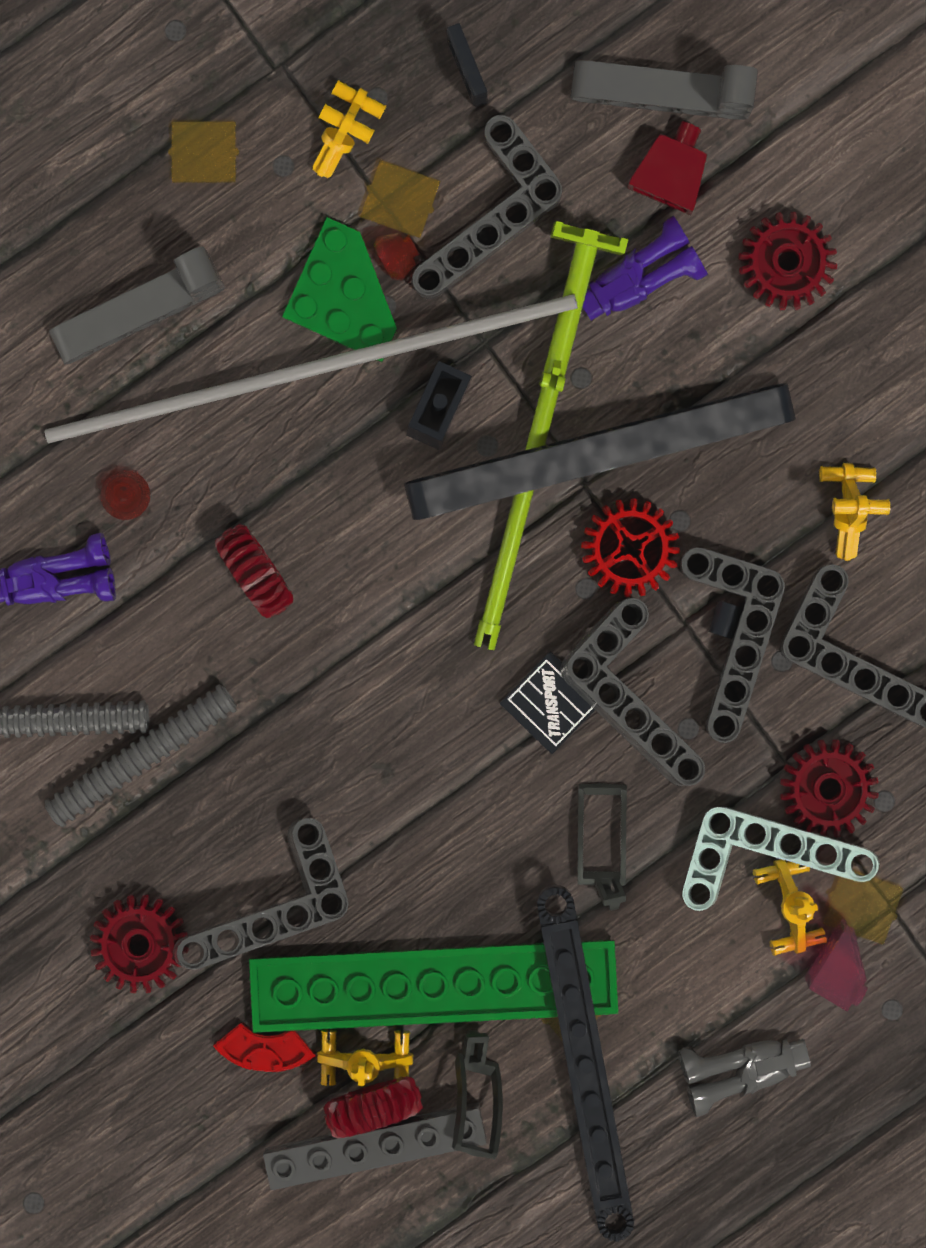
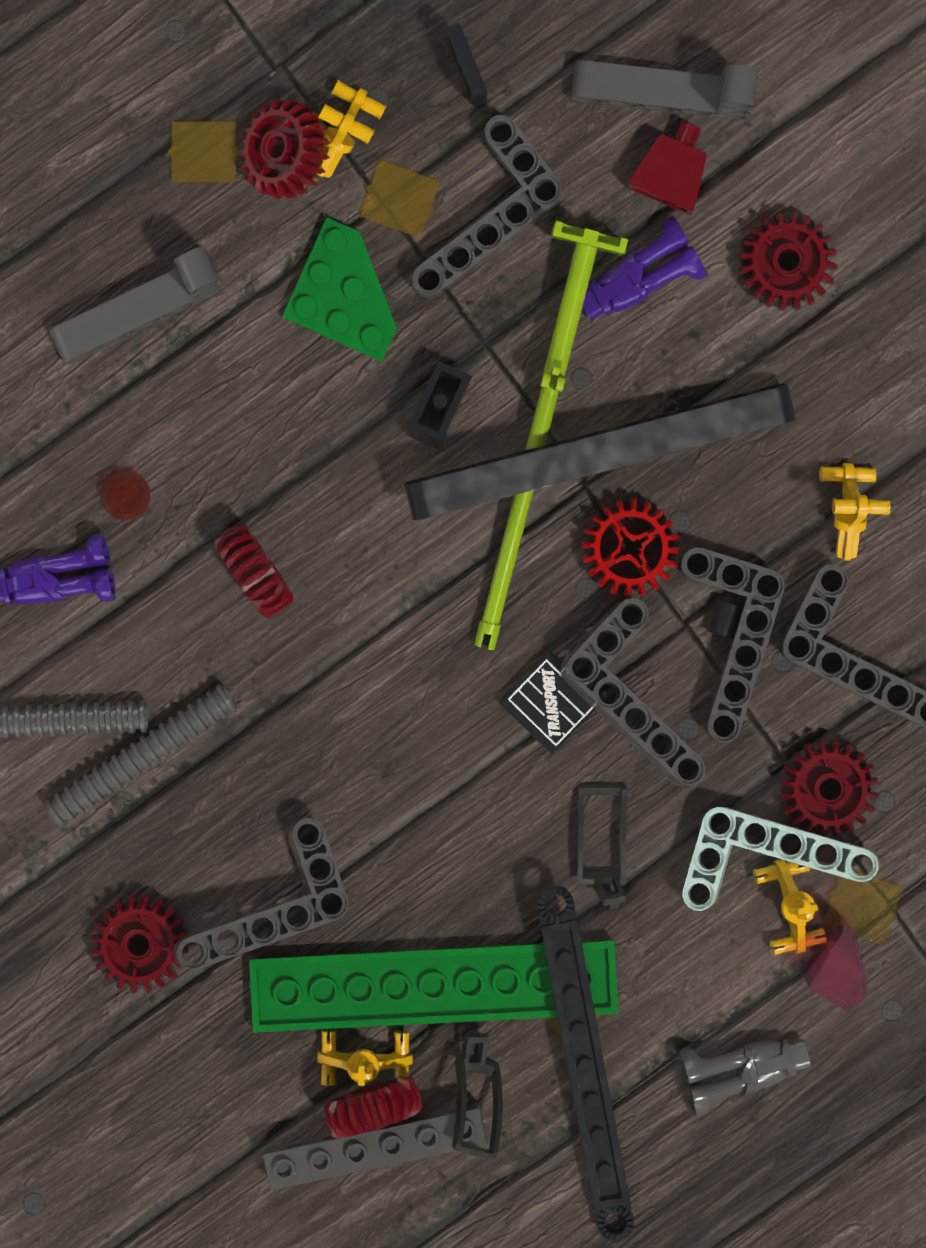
light grey piece [45,294,578,444] -> none
red tile [213,1022,316,1072] -> none
clear red cone [373,233,419,281] -> none
none -> dark red gear [238,99,331,199]

